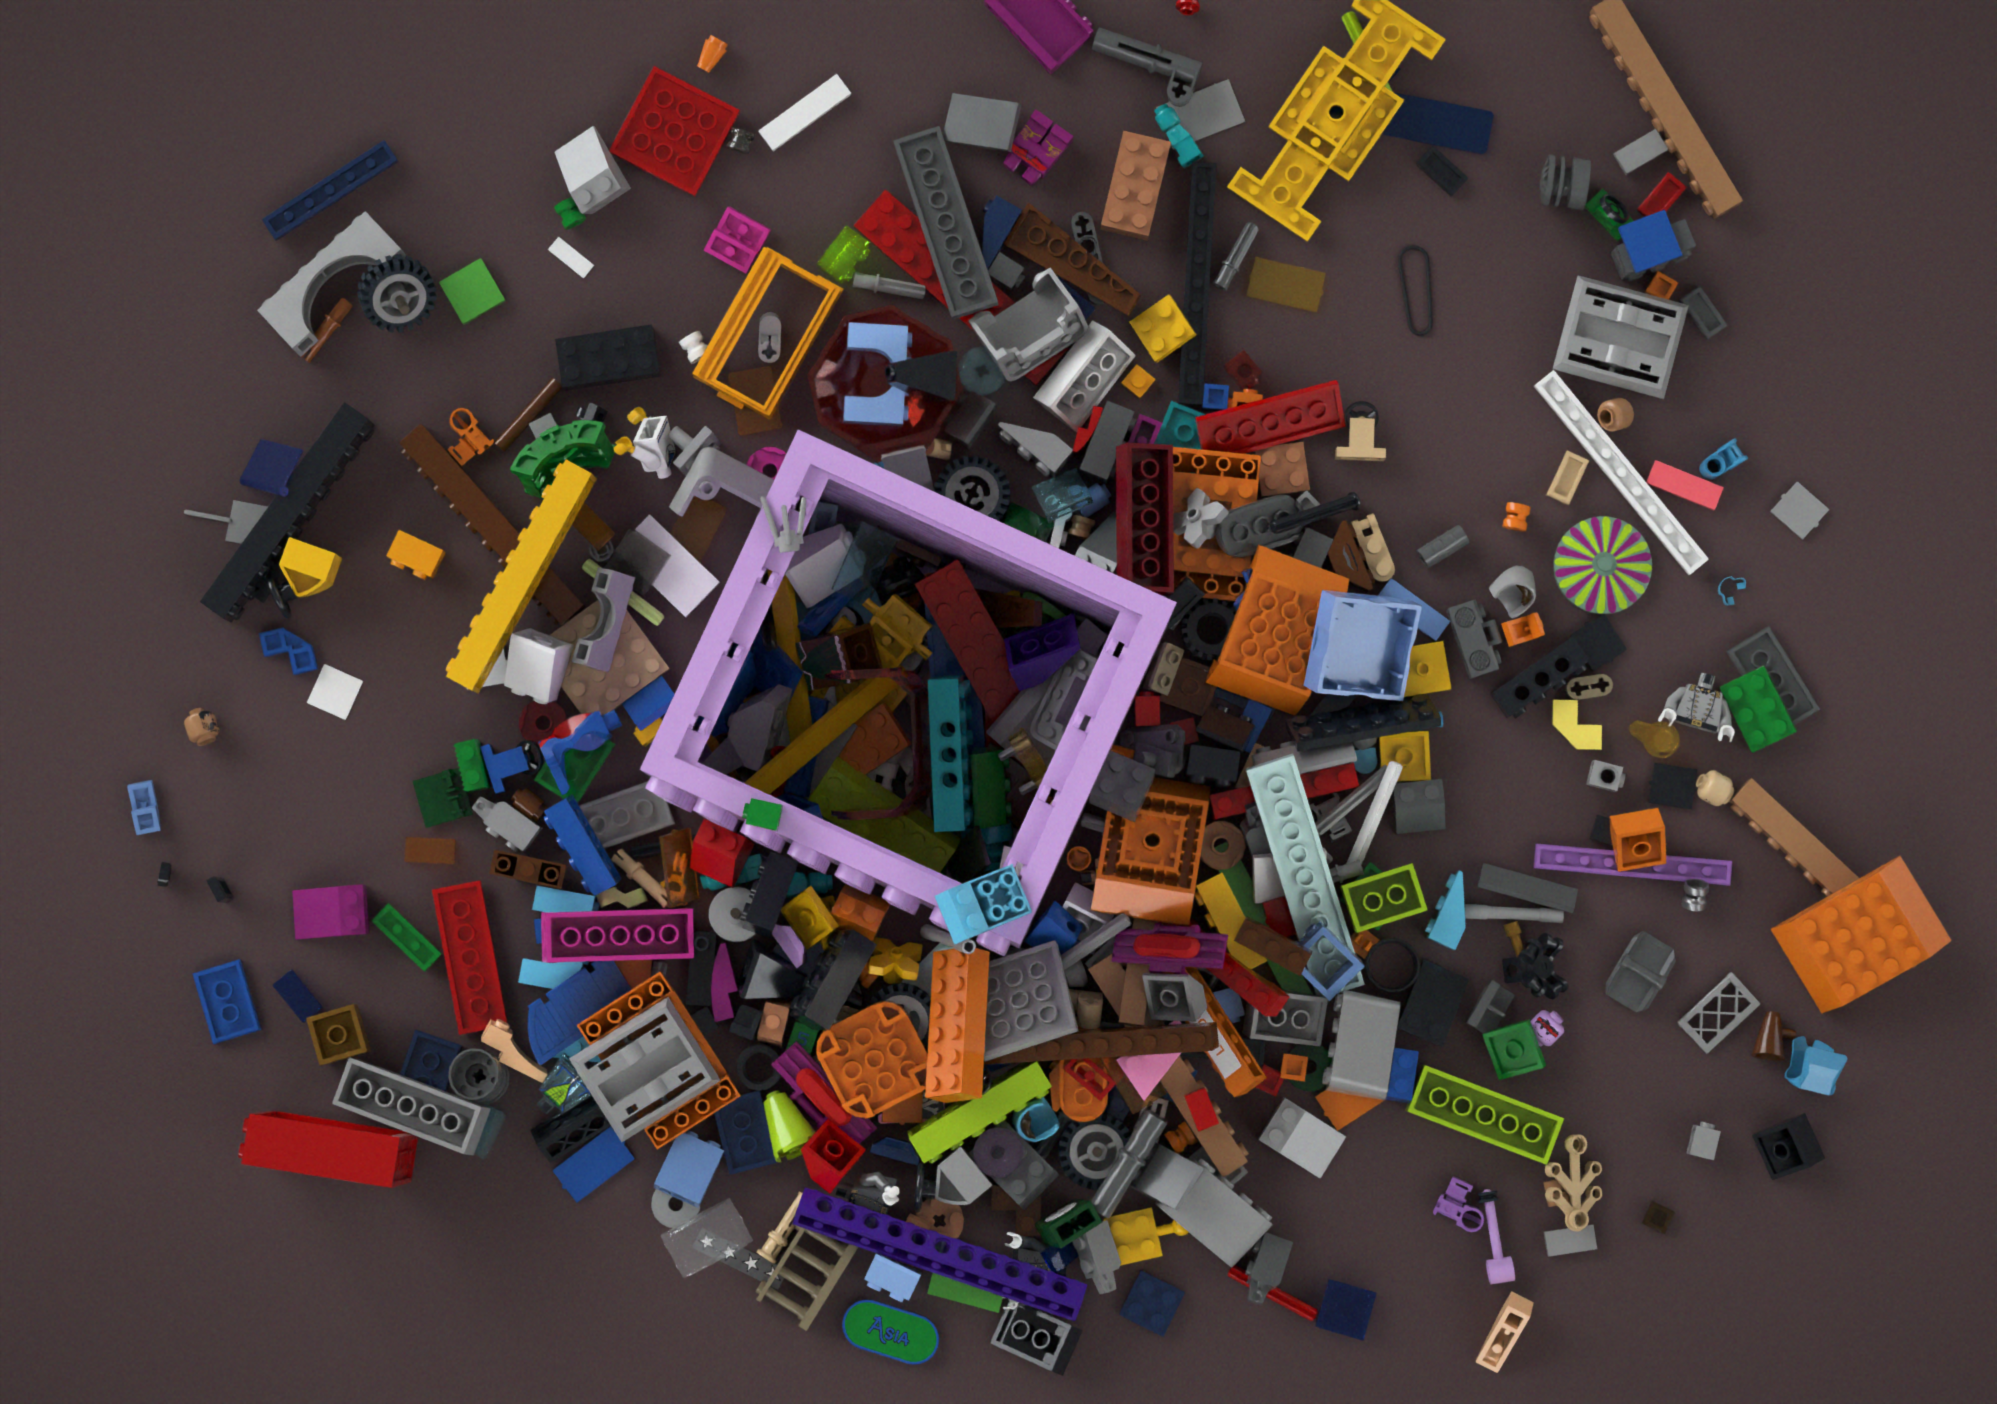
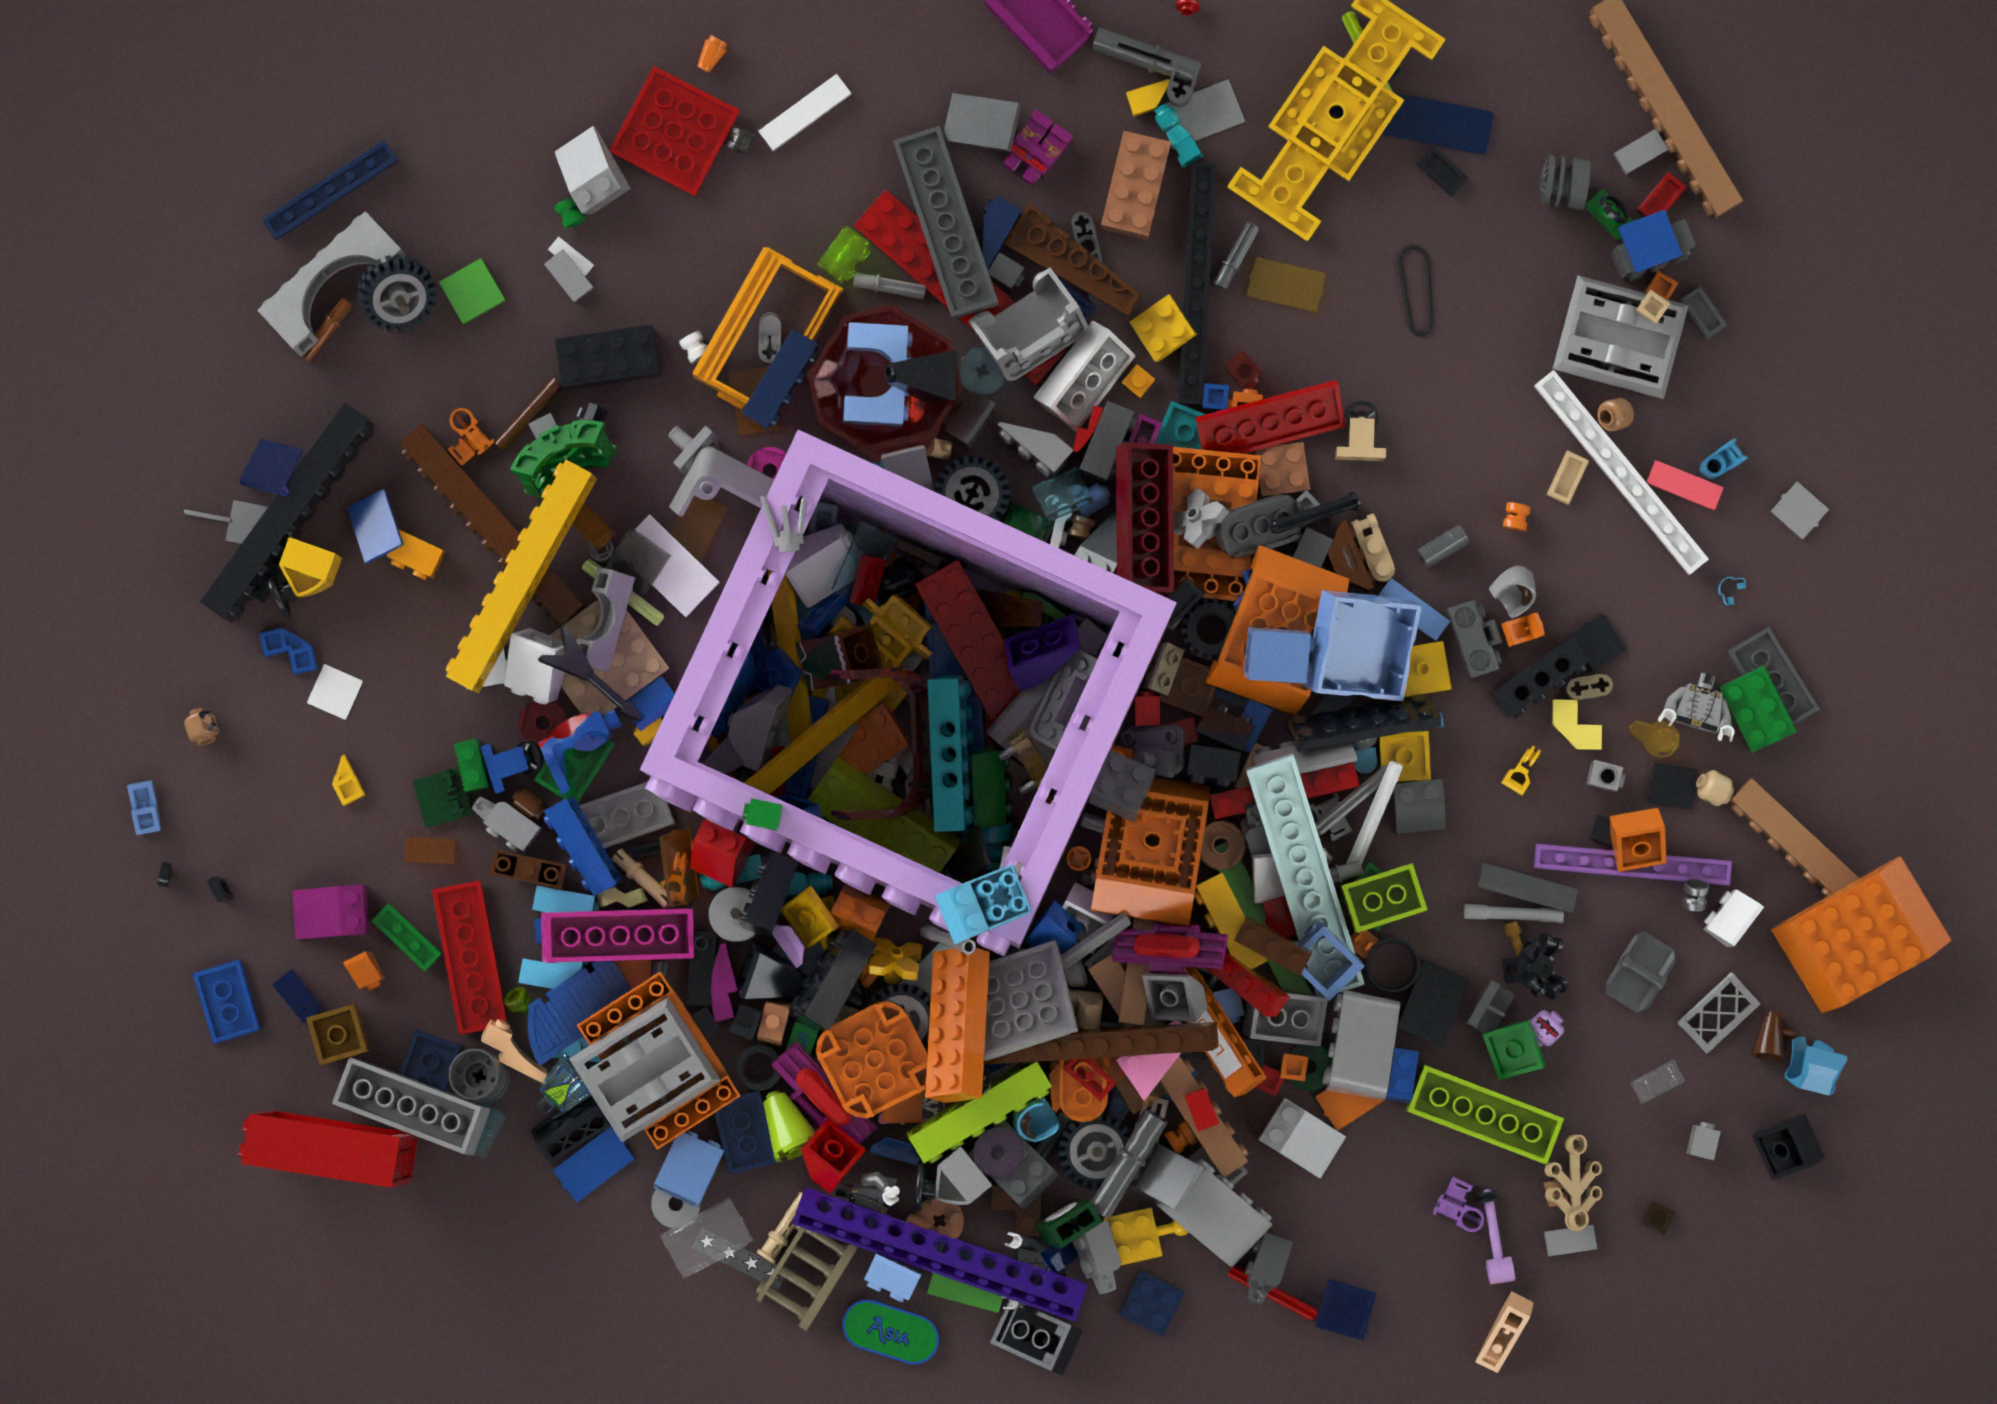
white torso [614,407,675,479] -> none
dark pink slope [704,206,772,274] -> none
medium azure slope [1425,870,1466,950] -> none
dish [1553,516,1652,614] -> none
none -> yellow tile [332,754,366,806]
none -> orange slope [343,951,385,991]
none -> piece [347,489,403,564]
none -> clear neon green tile [504,987,530,1013]
none -> black piece [538,626,642,721]
none -> light grey tile [544,249,594,303]
none -> dark blue brick [742,329,820,431]
none -> red plate [849,554,886,605]
none -> yellow tile [1126,79,1169,117]
none -> medium blue brick [1244,627,1314,683]
none -> yellow piece [1501,745,1541,796]
none -> clear tile [1630,1059,1685,1104]
none -> tan plate [1635,289,1670,325]
none -> white slope [1703,890,1764,947]

